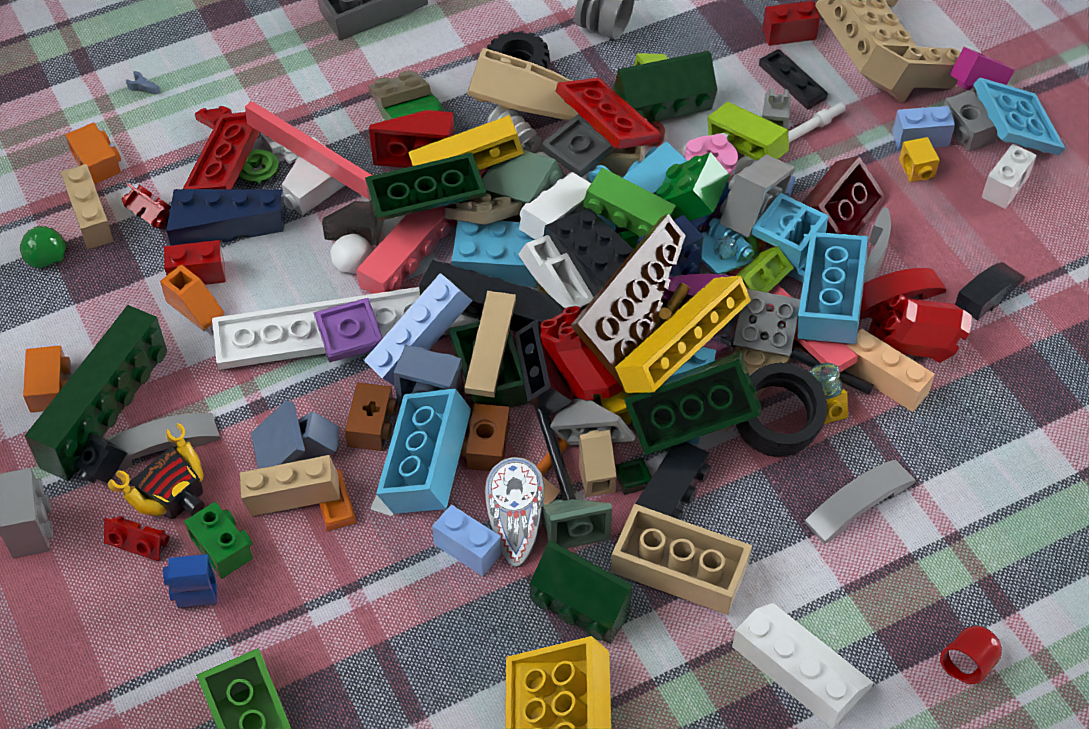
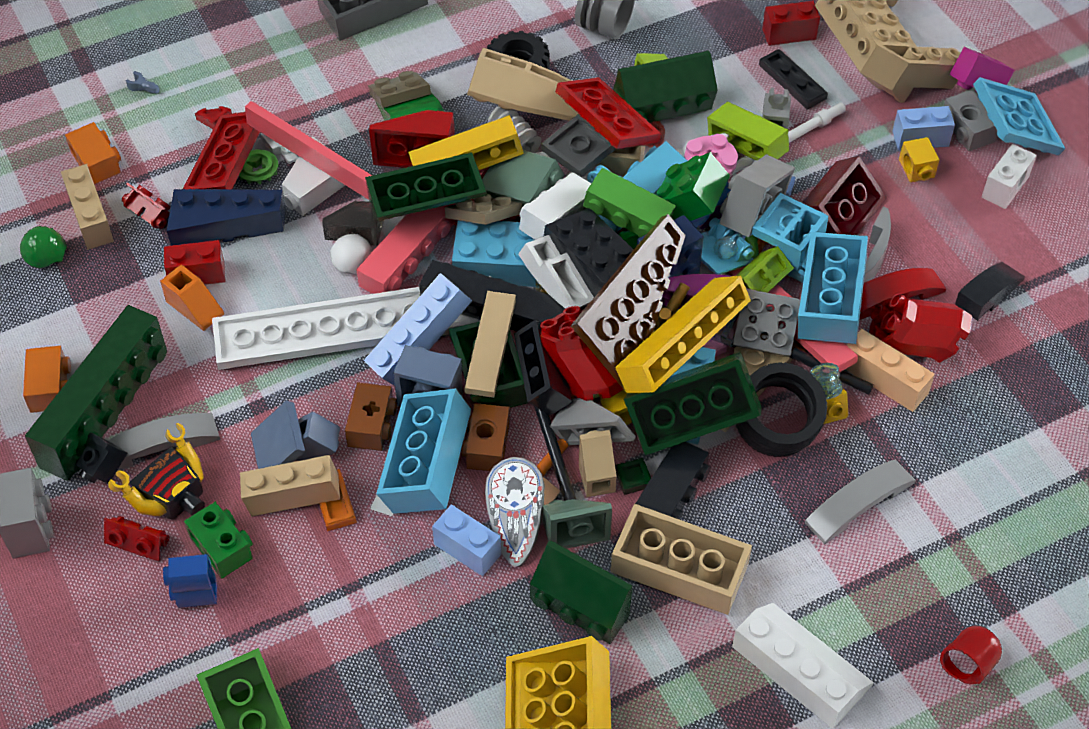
medium lavender tile [313,298,383,363] -> none

